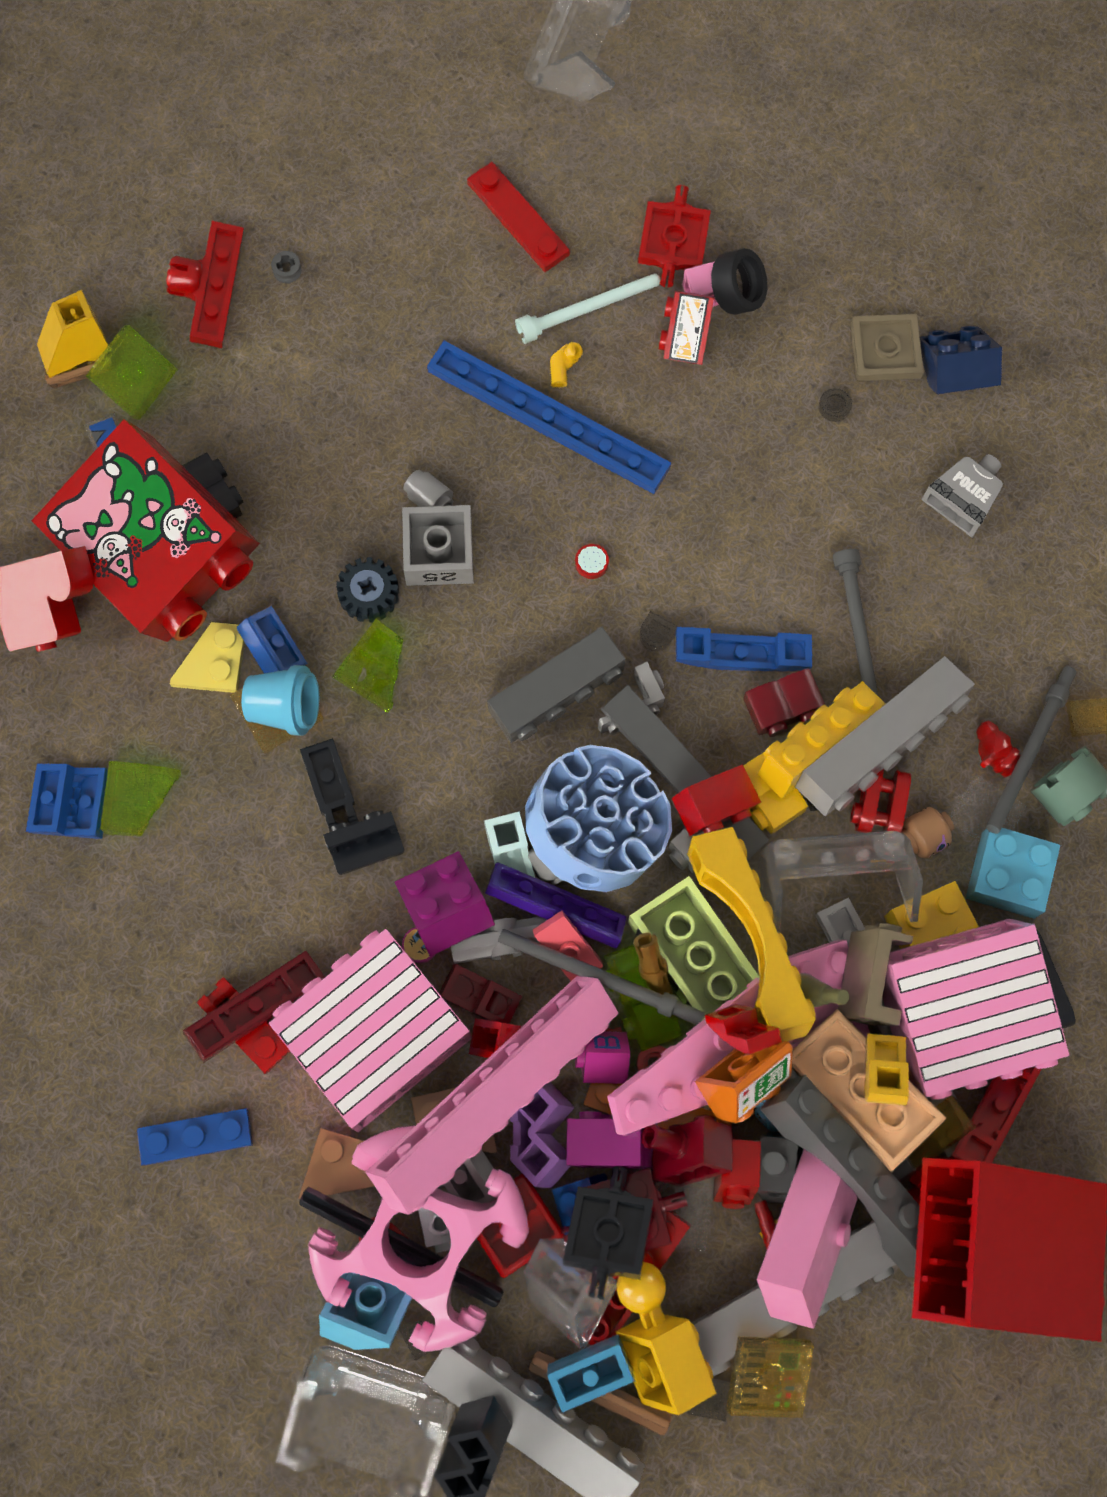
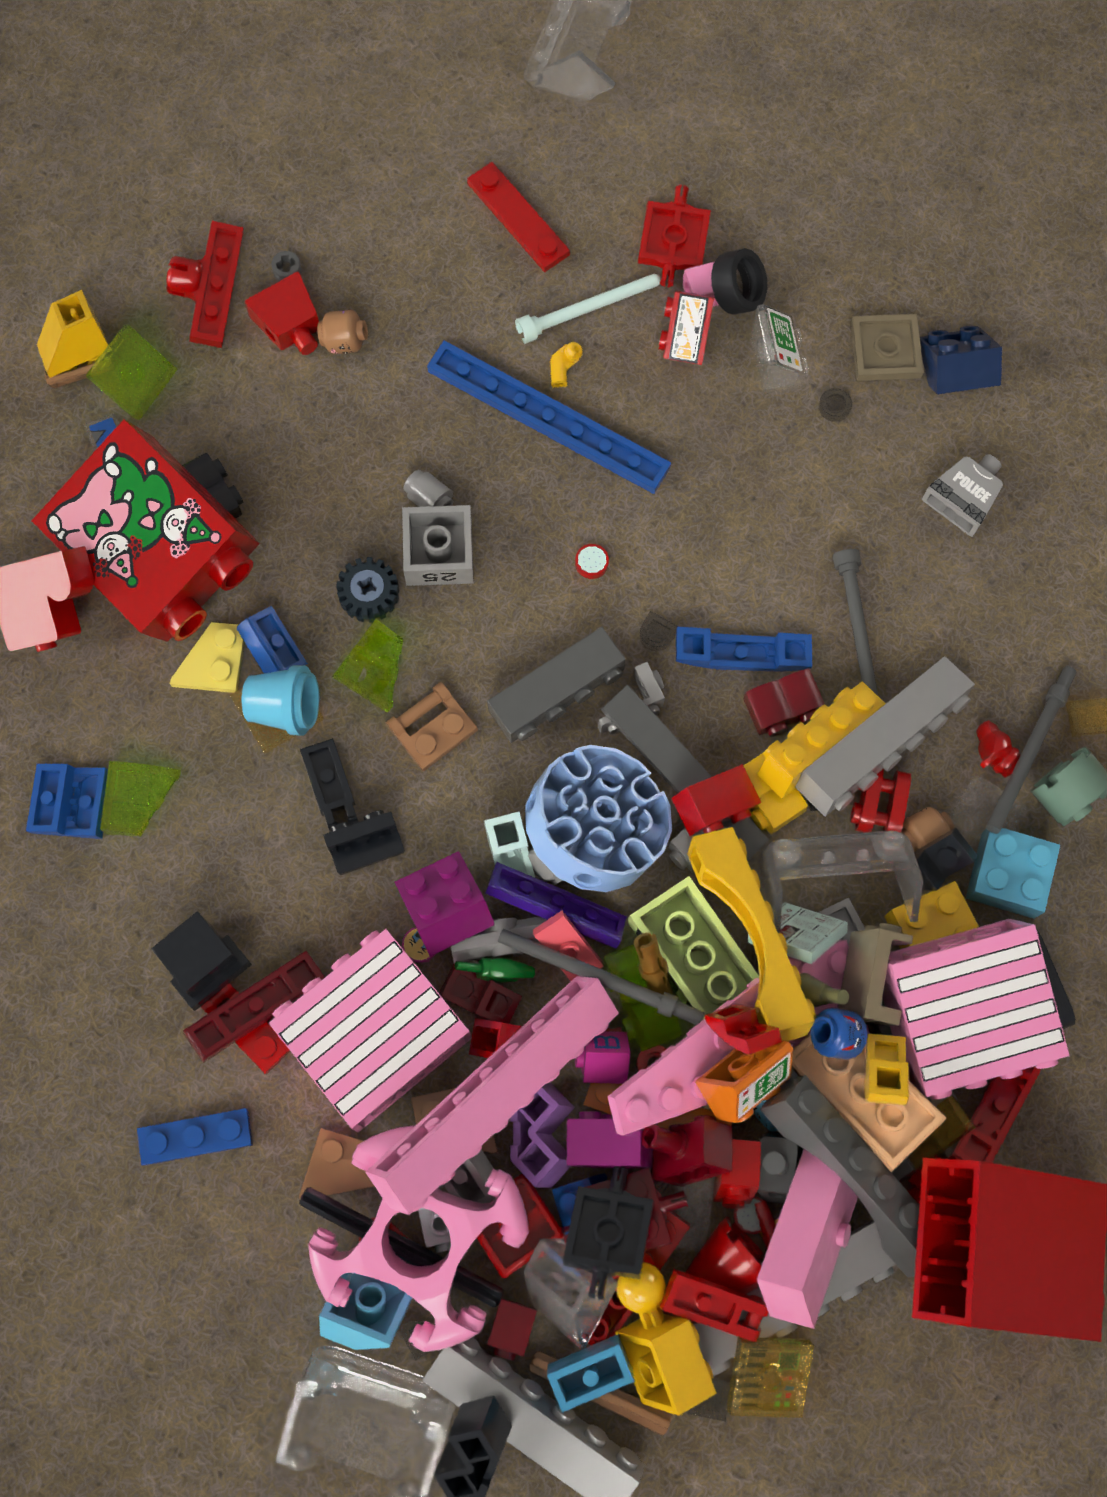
none -> black plate [151,911,252,1011]
none -> red torso [244,271,319,355]
none -> medium nougat head [317,309,368,354]
none -> medium nougat plate [385,682,478,772]
none -> green hand [455,958,535,983]
none -> dark red brick [487,1298,537,1361]
none -> red plate [660,1269,769,1342]
none -> red cone [682,1216,764,1319]
none -> light aqua tile [733,1196,770,1234]
none -> light aqua tile [748,902,848,964]
none -> clear slope [750,304,809,394]
none -> blue head [811,1008,868,1060]
none -> black slope [899,828,978,891]

